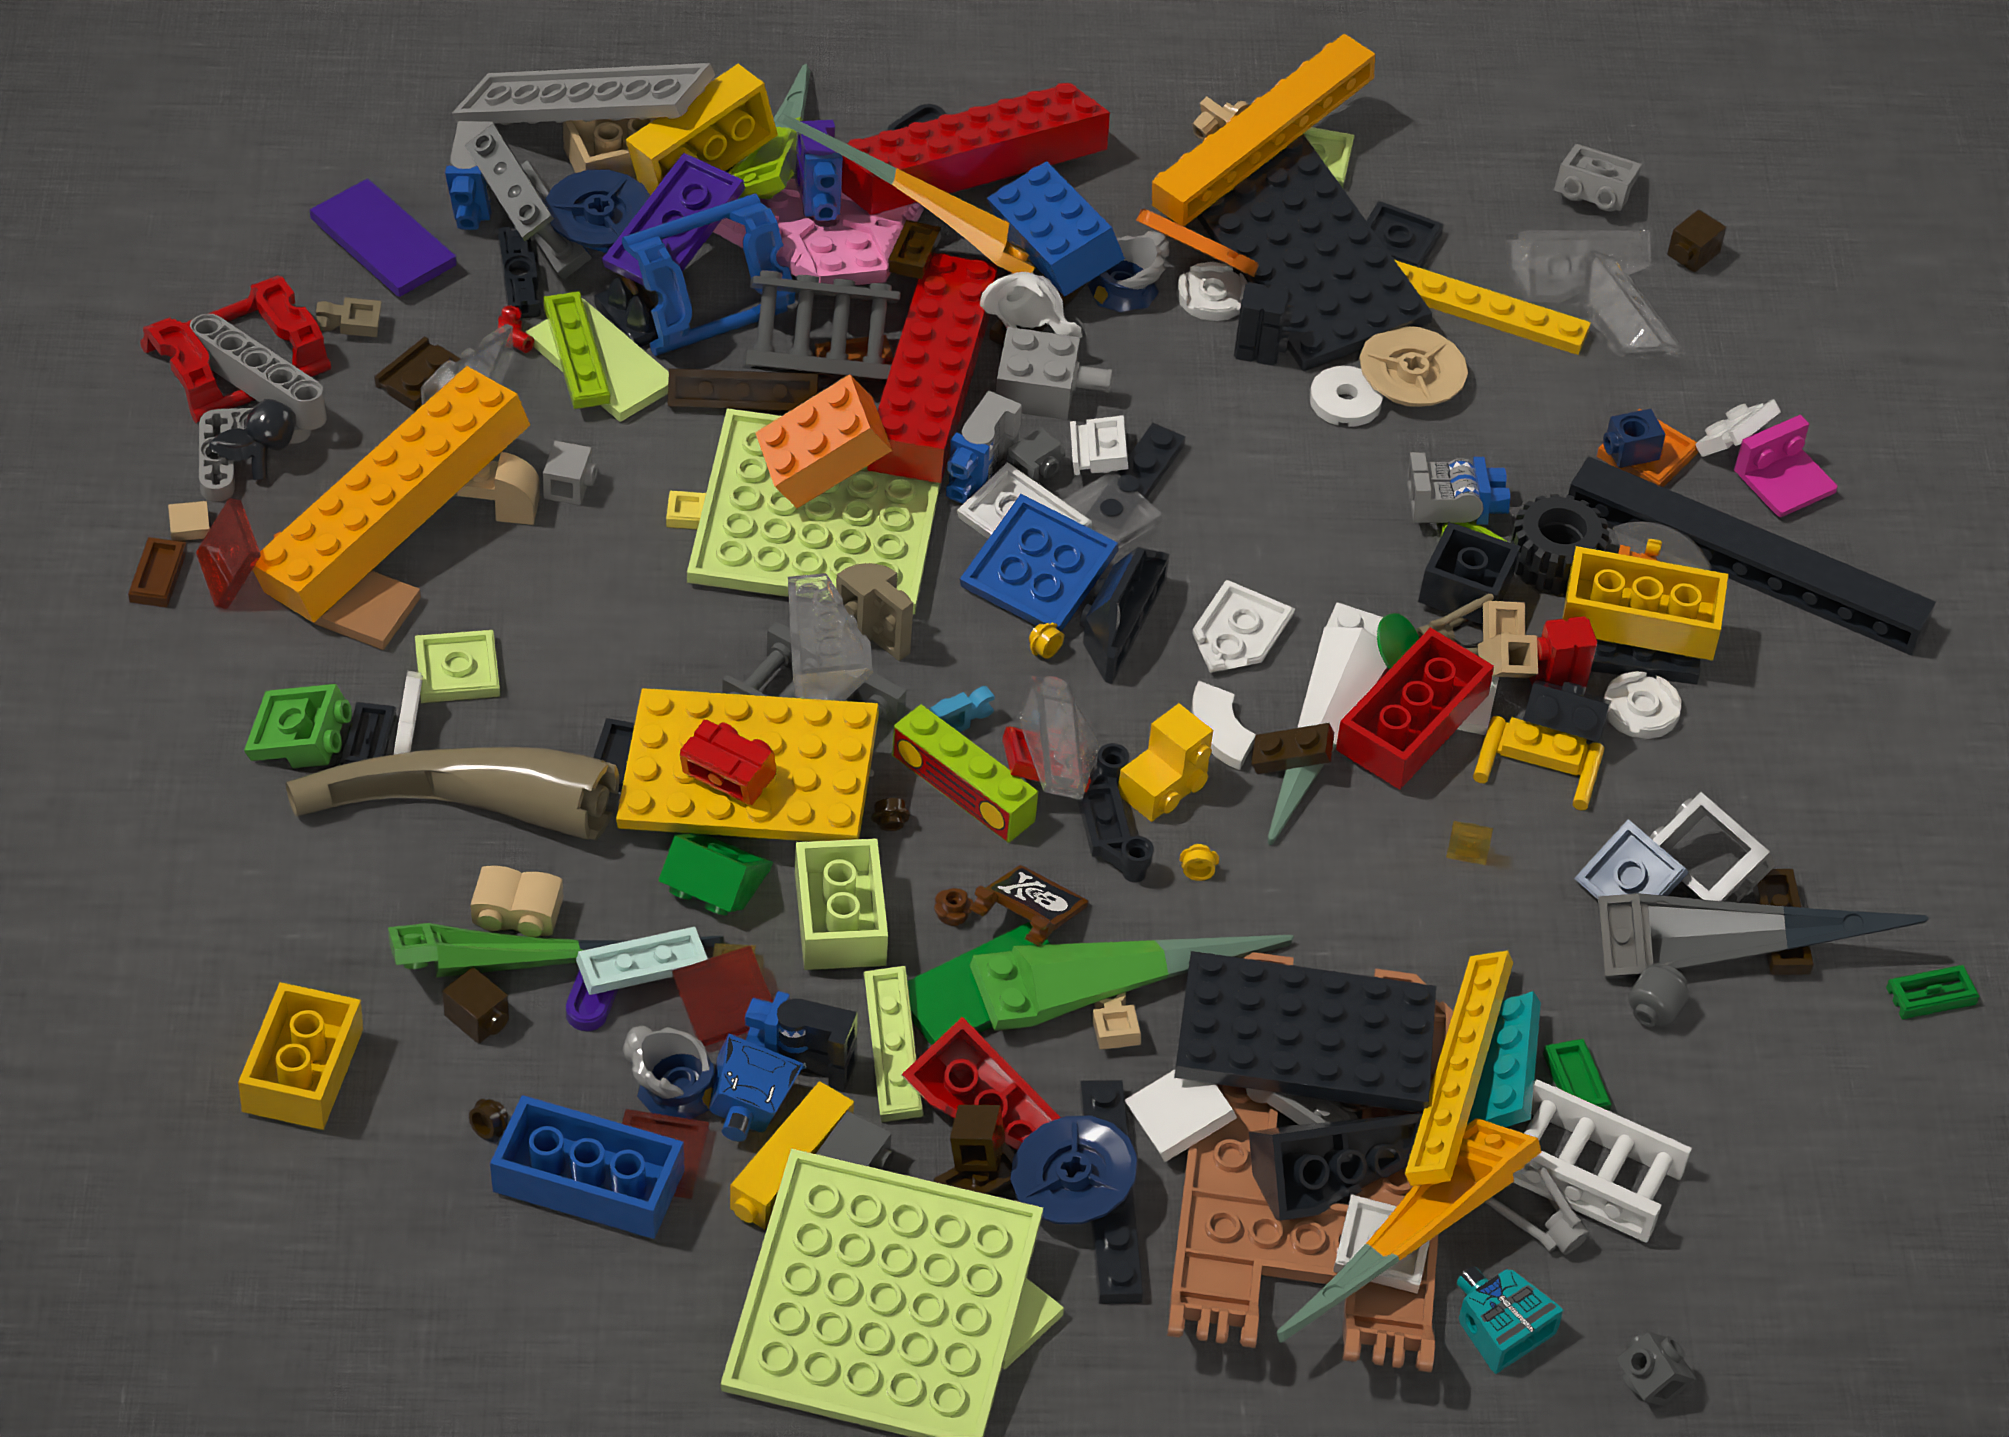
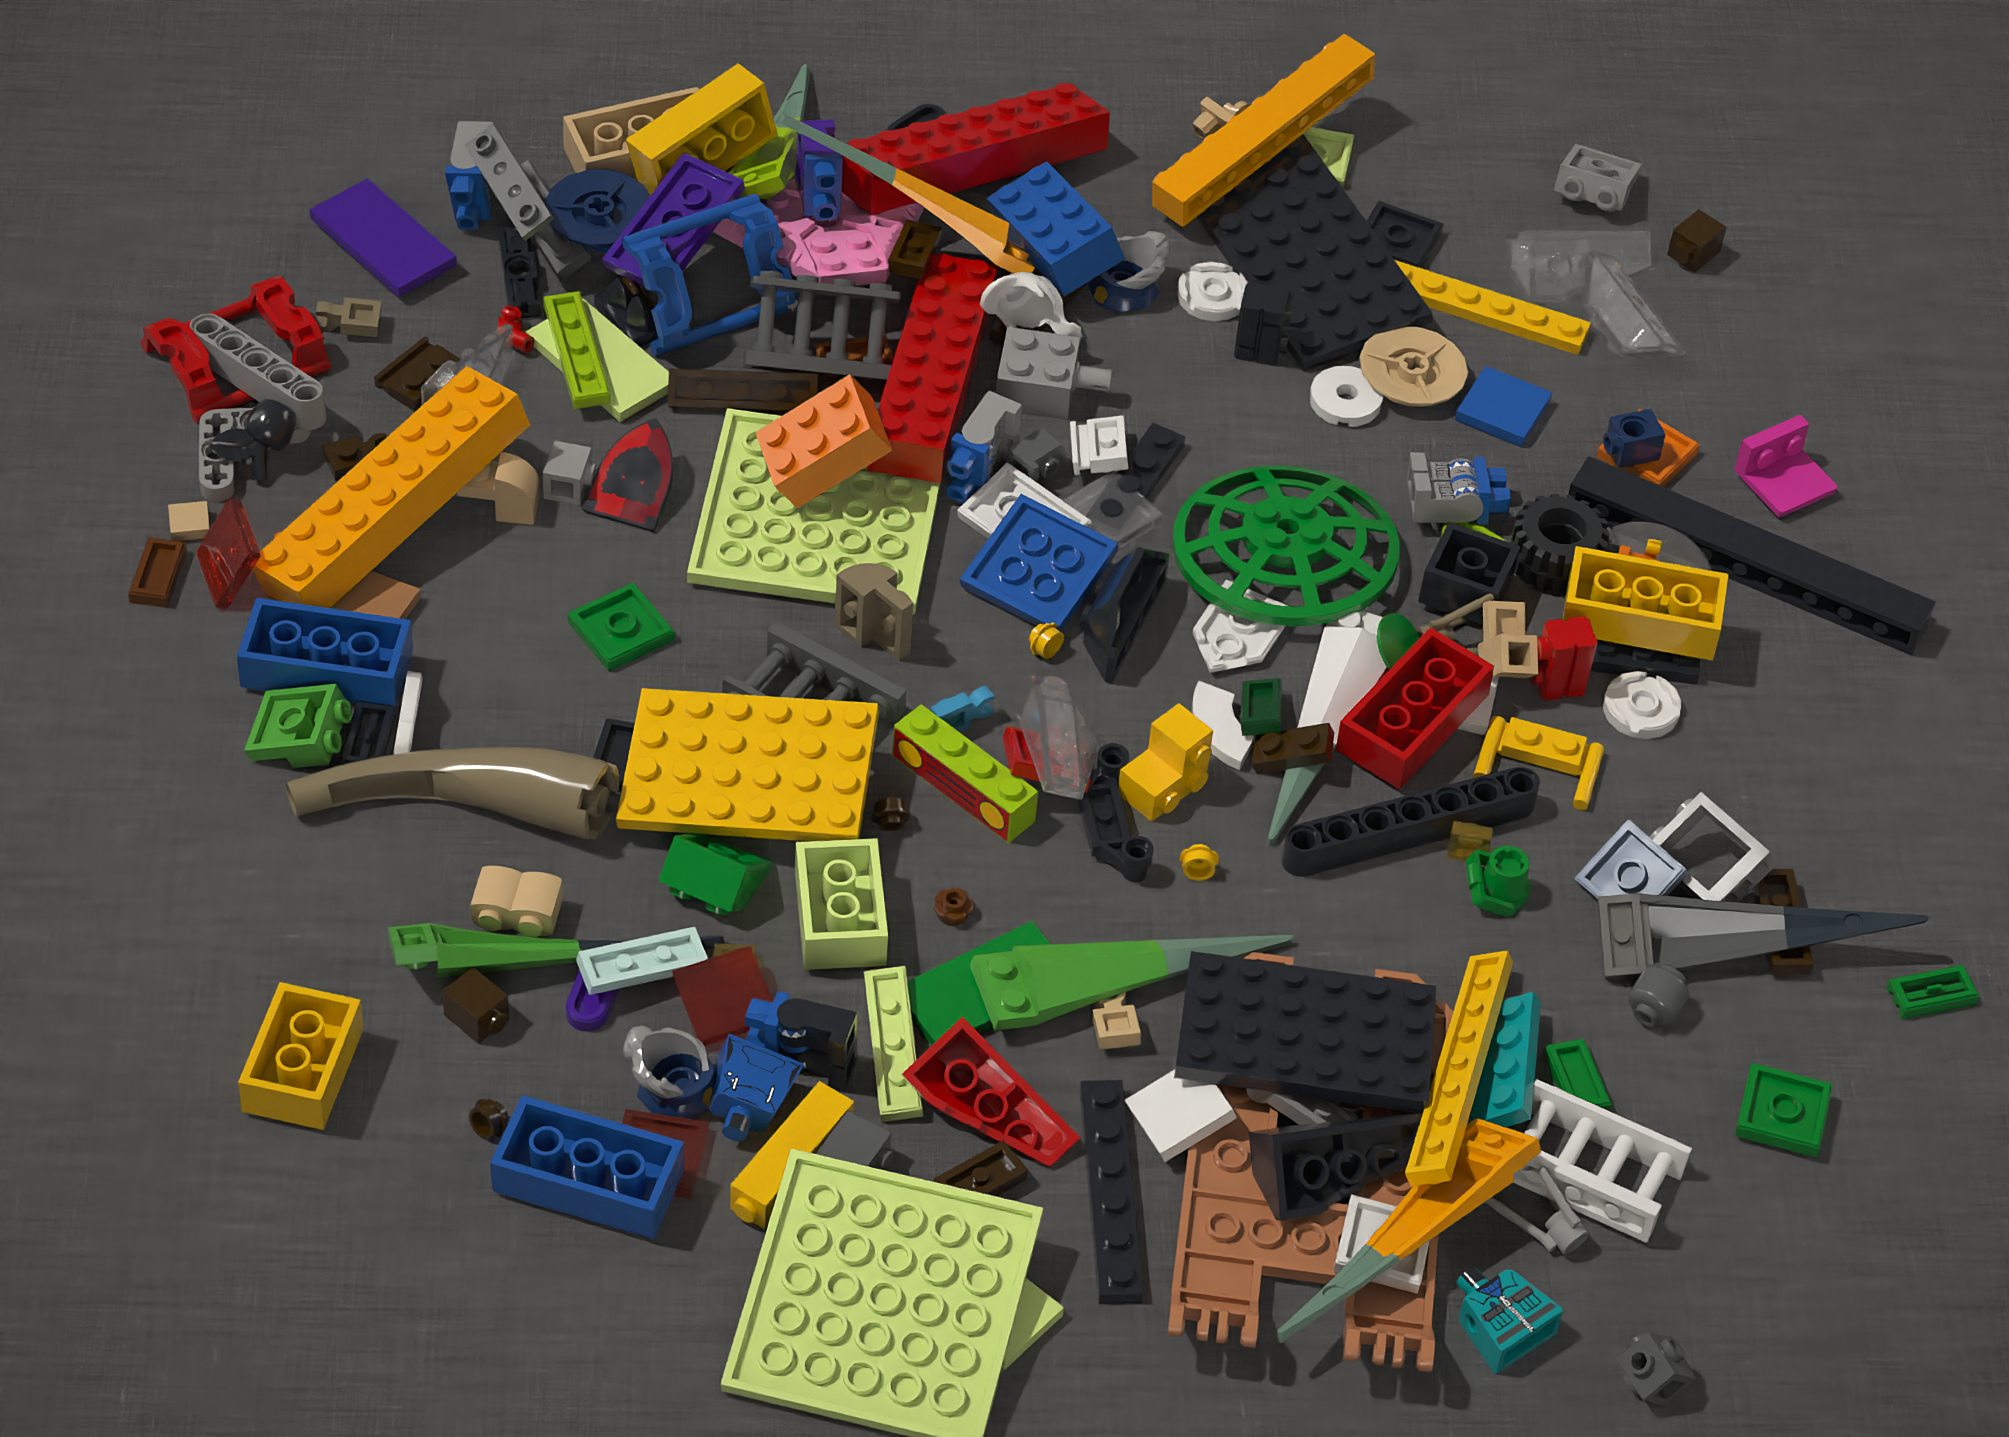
yellowish green tile [415,630,500,703] -> none
light grey plate [452,63,715,125] -> none
light yellow tile [666,491,706,529] -> none
red brick [679,719,777,805] -> none
clear wedge [788,573,873,701] -> none
dark brown brick [950,1105,1006,1171] -> none
flag [969,865,1089,946] -> none
dark blue piece [1011,1116,1138,1224] -> none
orange tile [1136,209,1259,277] -> none
black brick [1523,679,1612,742] -> none
white plate [1695,399,1781,457] -> none
none -> blue brick [237,598,413,706]
none -> dark brown plate [322,433,387,481]
none -> green tile [567,582,675,672]
none -> shield [582,418,674,532]
none -> green dish [1172,466,1400,626]
none -> dark green tile [1241,678,1283,736]
none -> black beam [1281,767,1540,877]
none -> blue tile [1455,366,1552,447]
none -> green piece [1466,845,1531,917]
none -> green plate [1734,1062,1833,1157]

